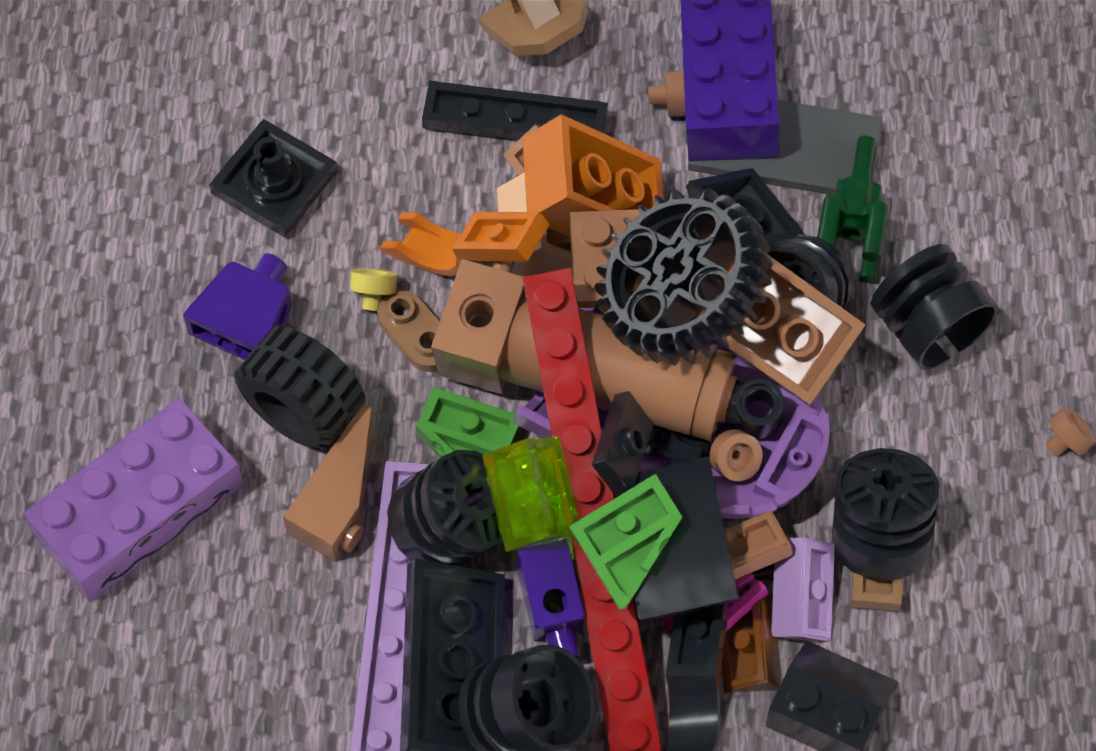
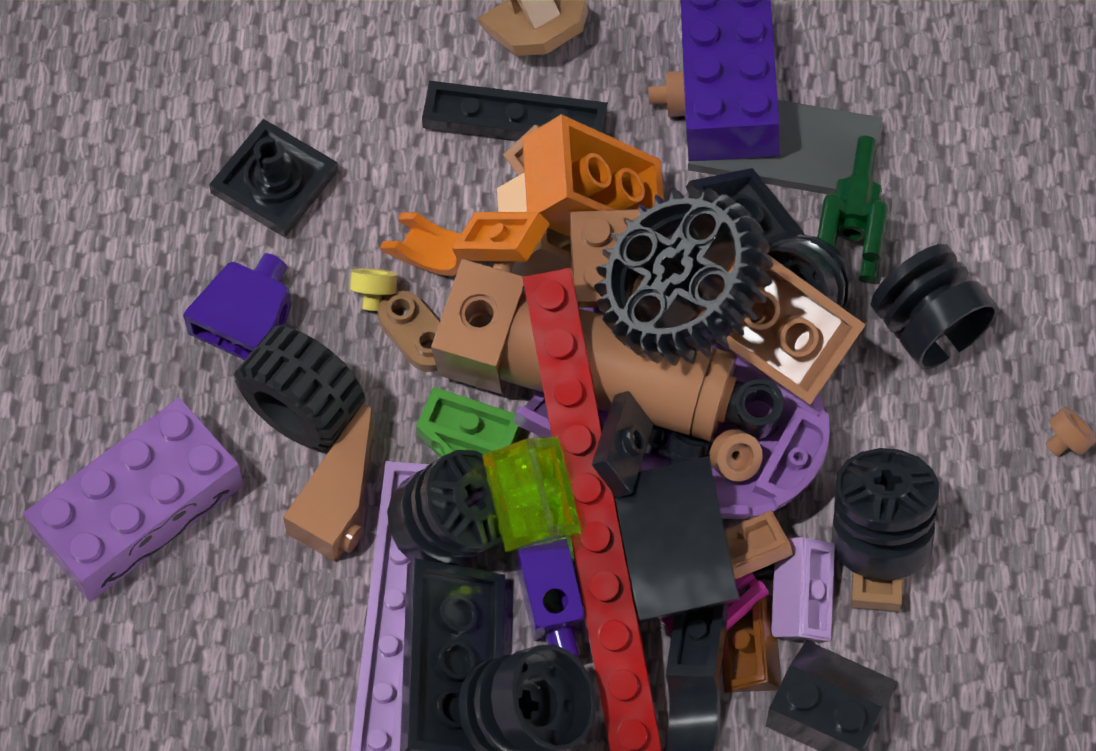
bright green wing [569,474,682,611] -> none

